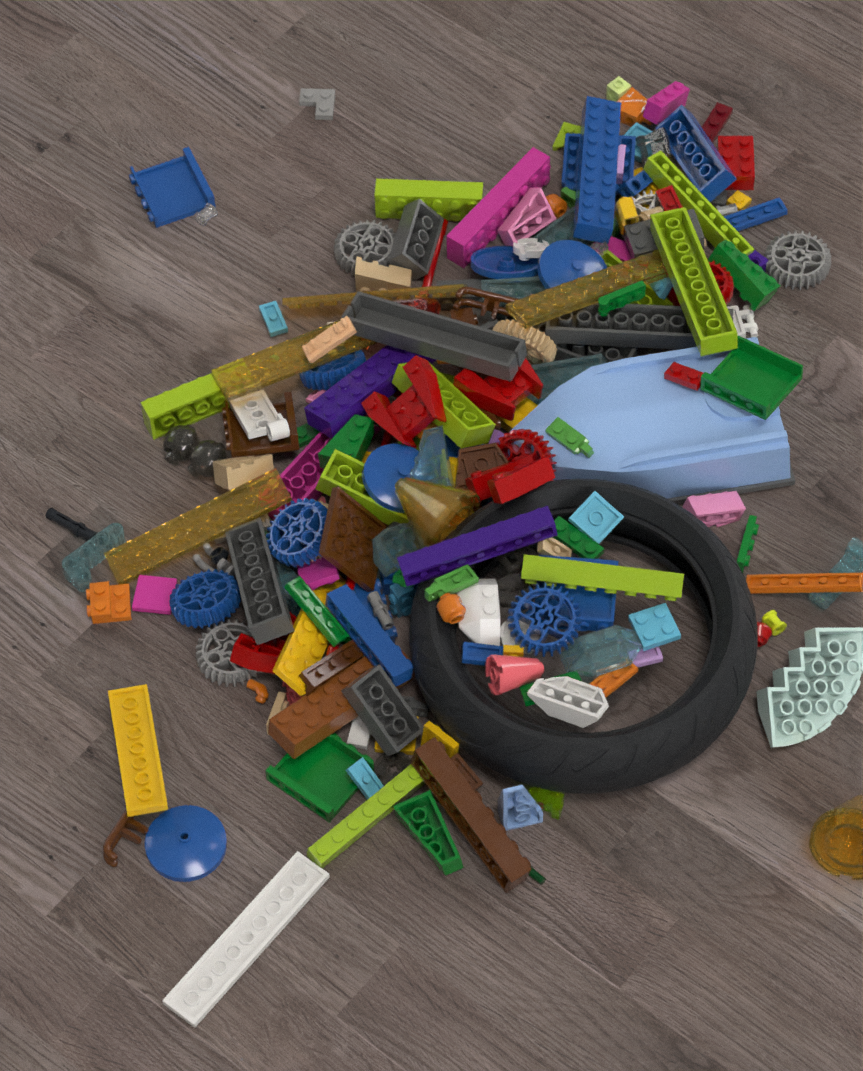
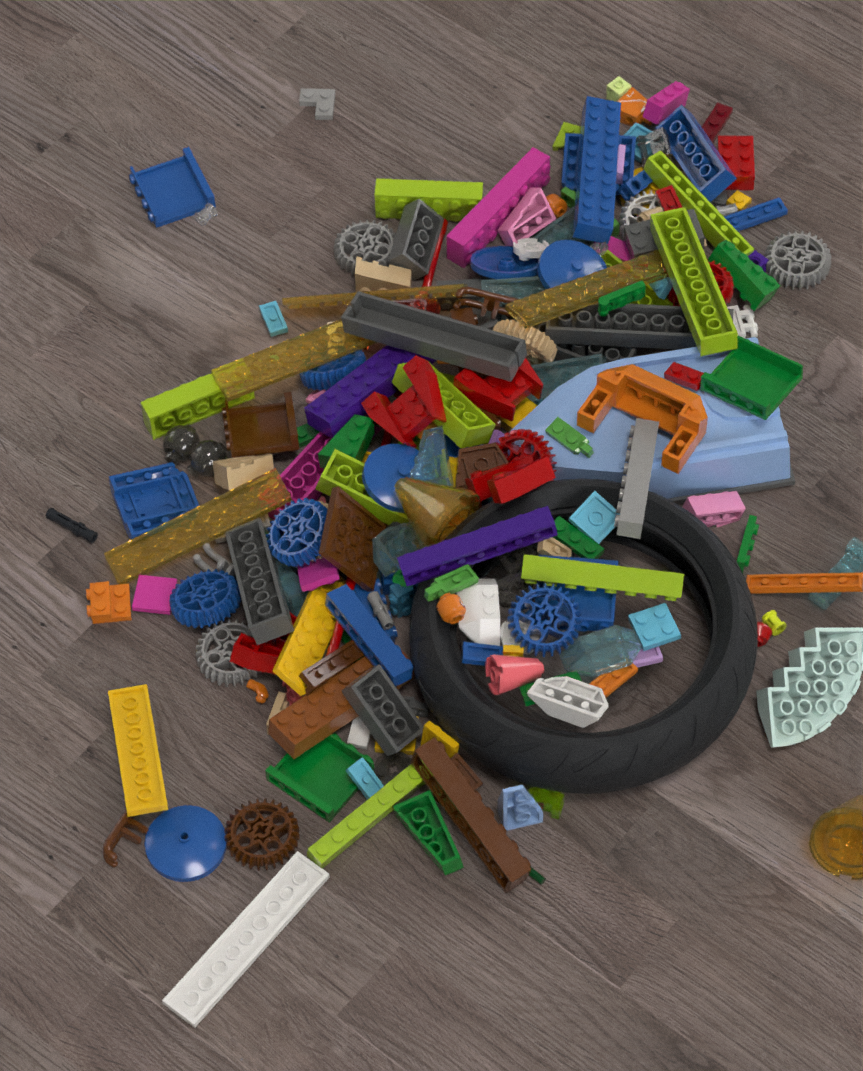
clear light blue beam [62,523,126,593] -> none
black plate [210,547,229,564] -> none
white hinge [228,390,290,441] -> none
green tile [284,576,350,647] -> none
light nougat plate [302,316,357,363] -> none
yellow brick [615,197,639,235] -> none
none -> blue wedge [109,462,199,540]
none -> reddish brown gear [224,798,300,871]
none -> orange wedge [577,364,708,474]
none -> light grey brick [614,418,659,539]

